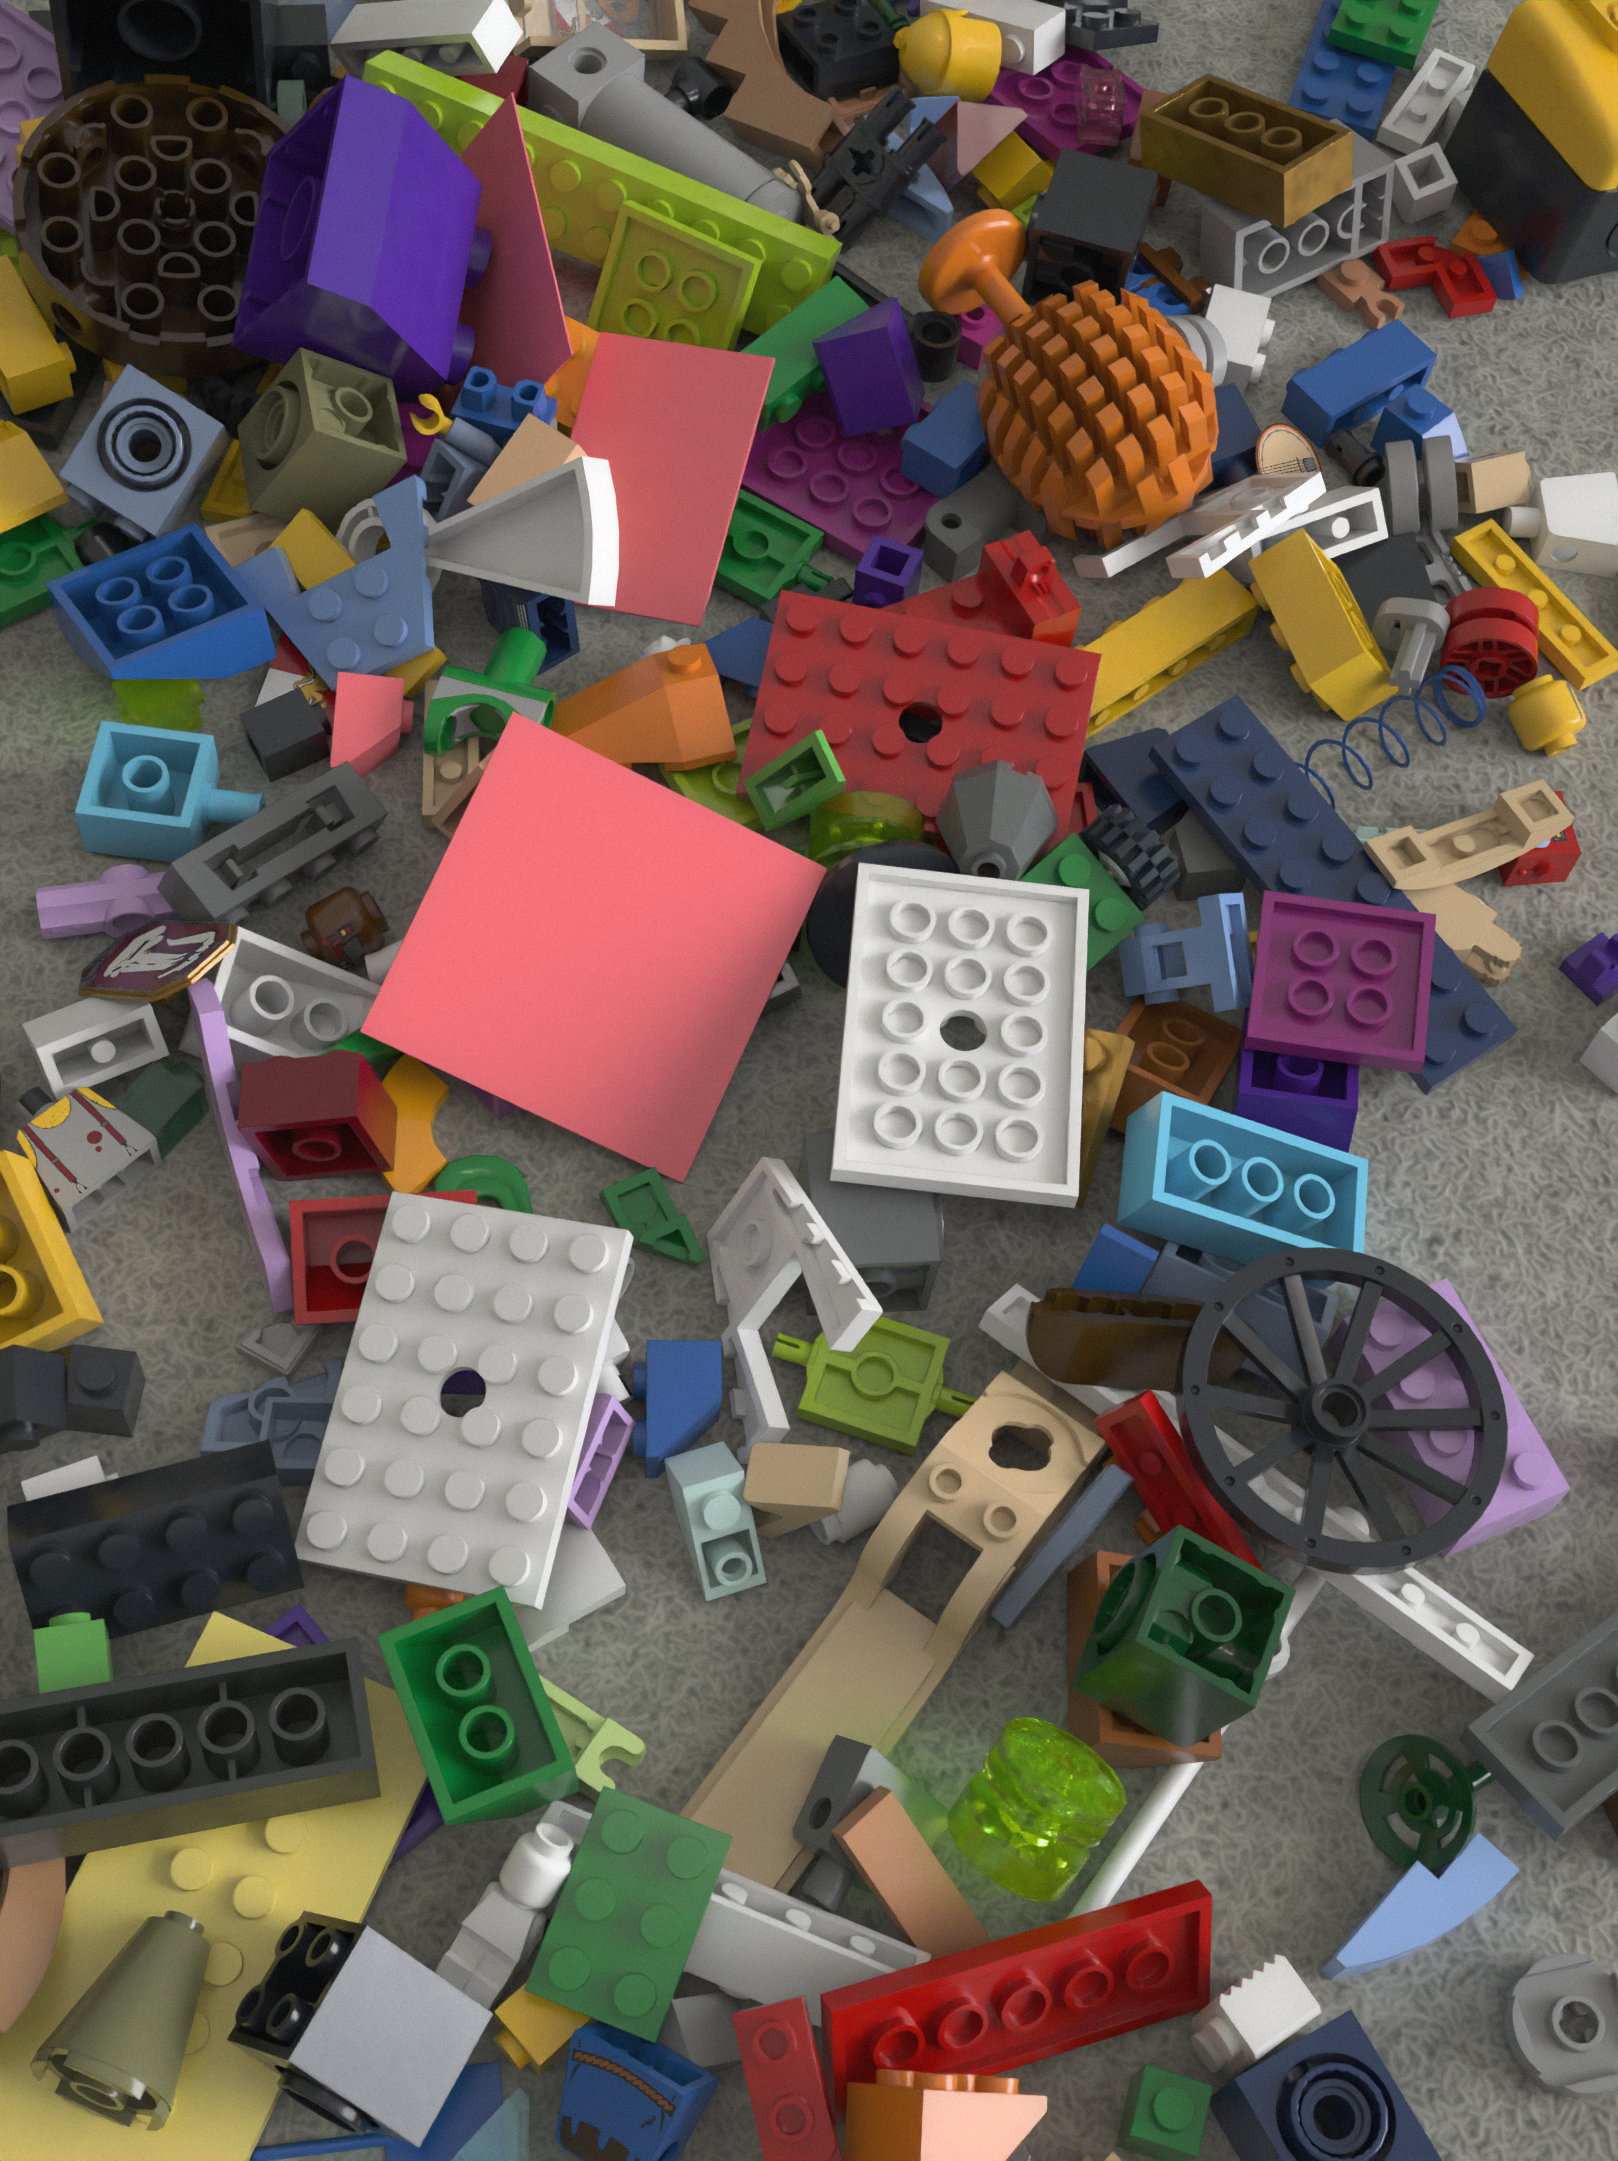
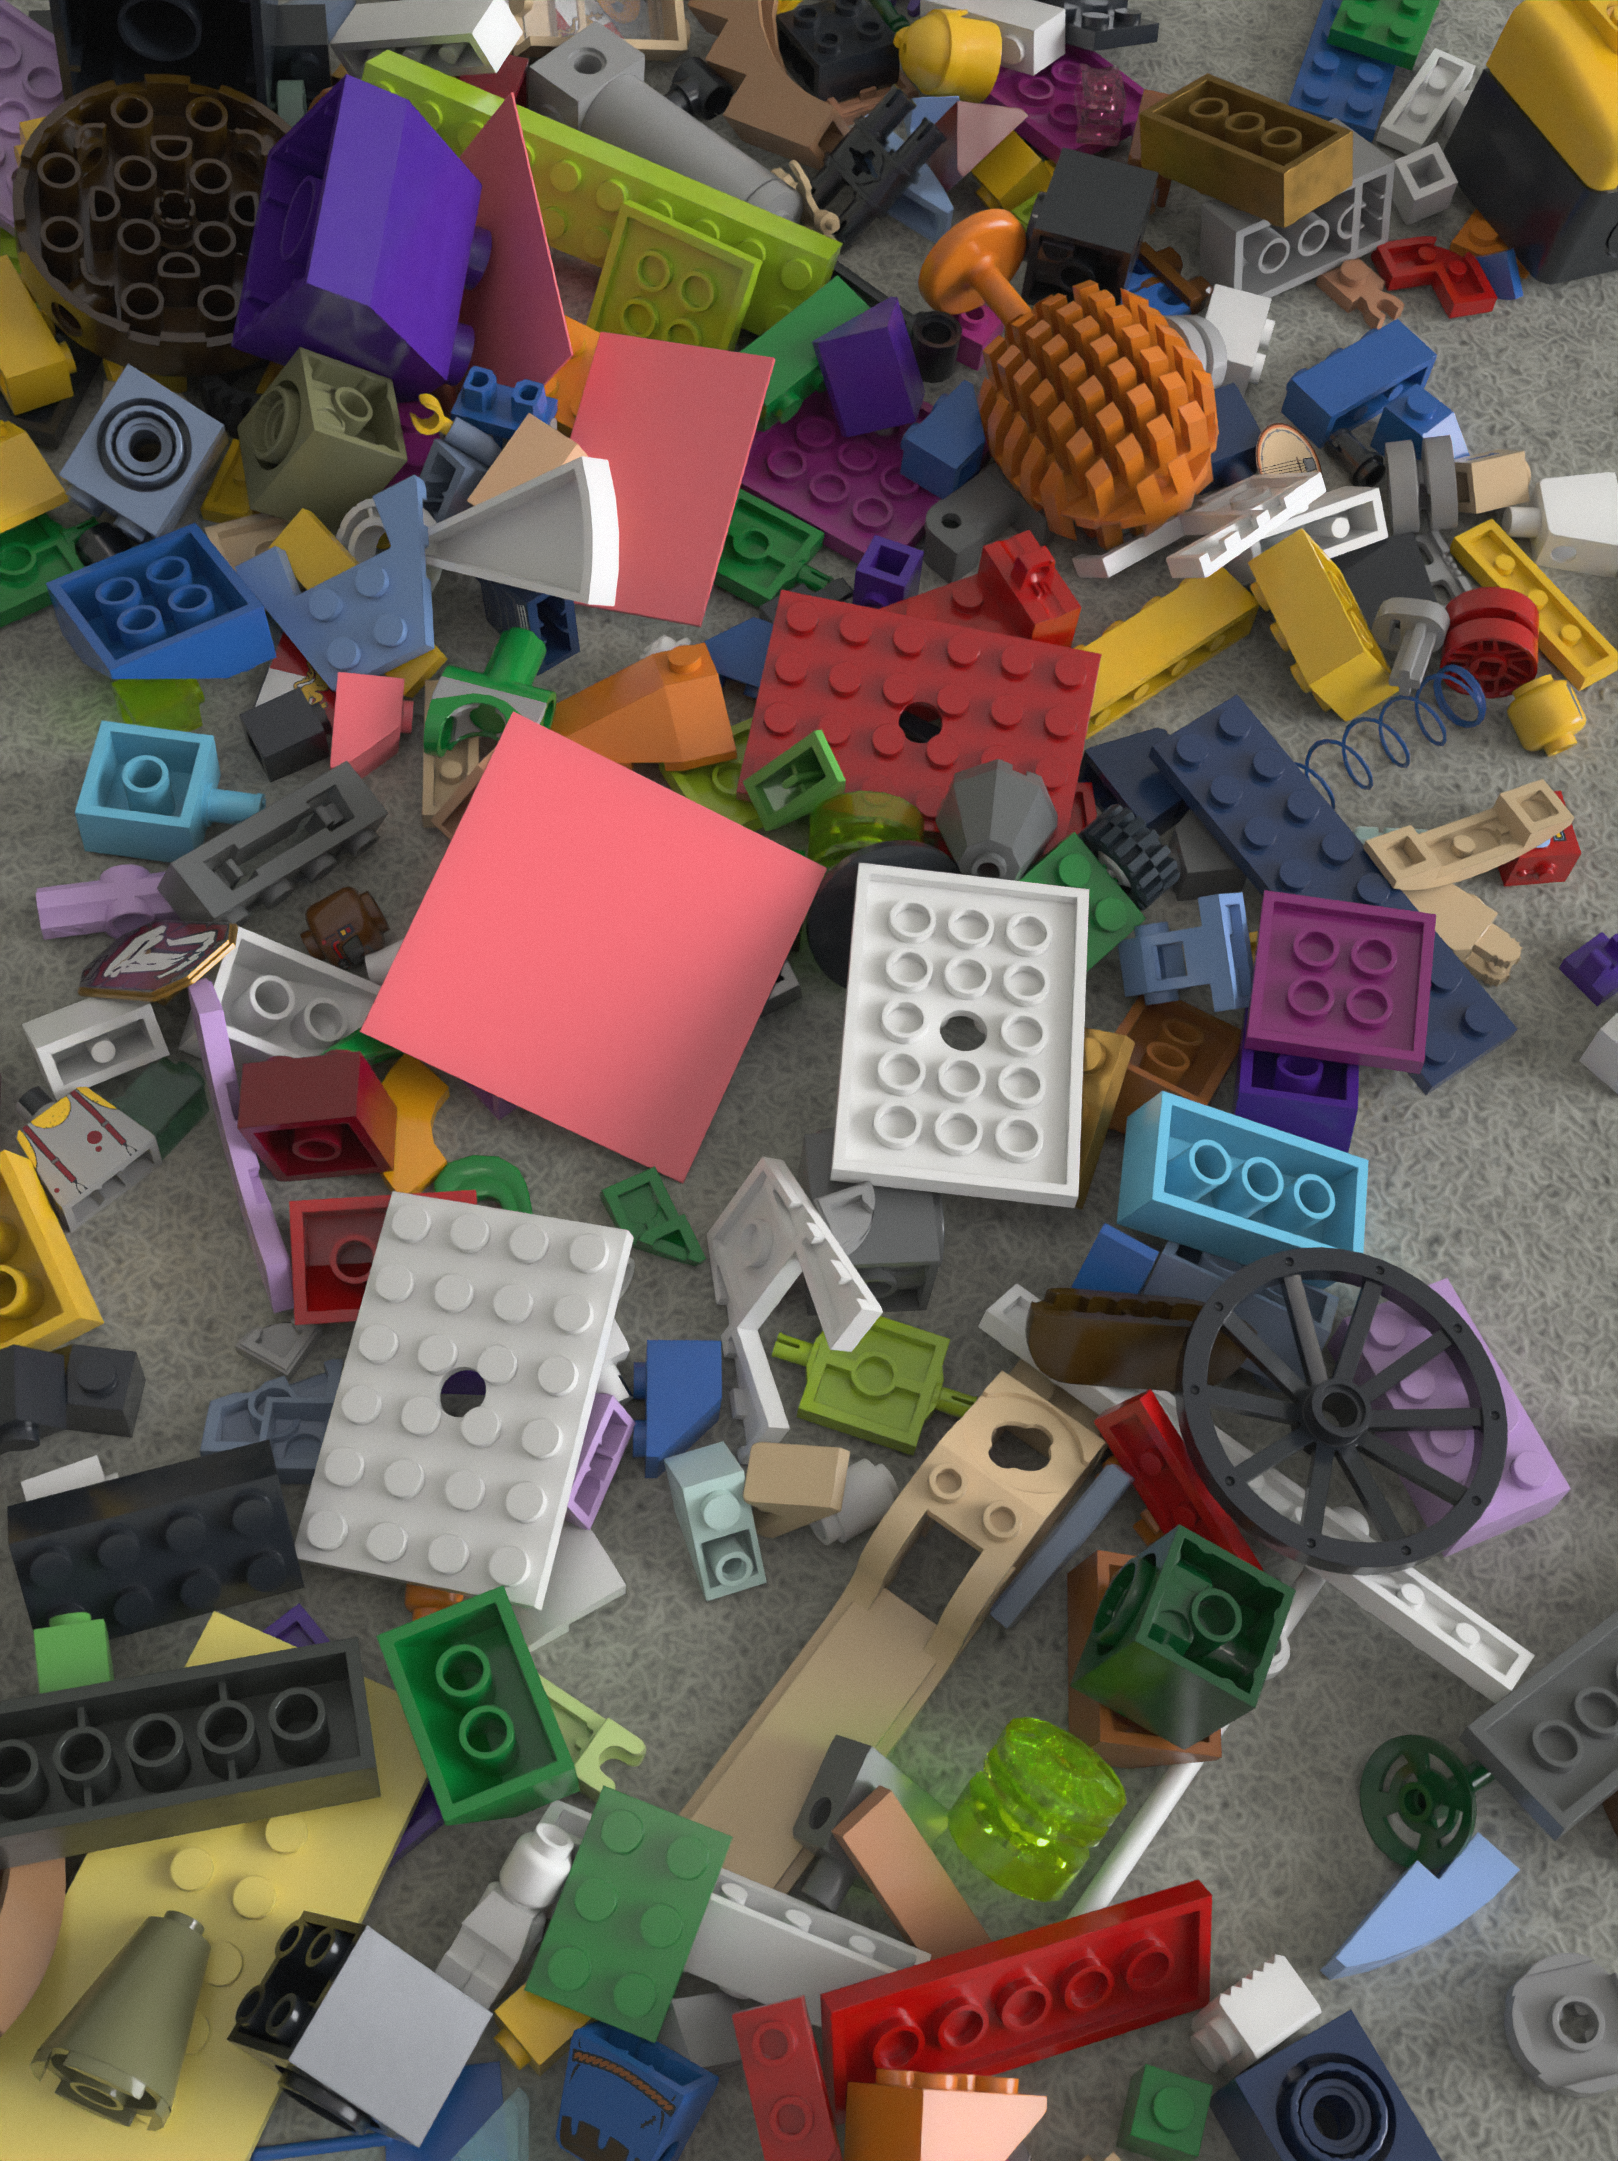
none -> light grey tile [813,1181,875,1256]

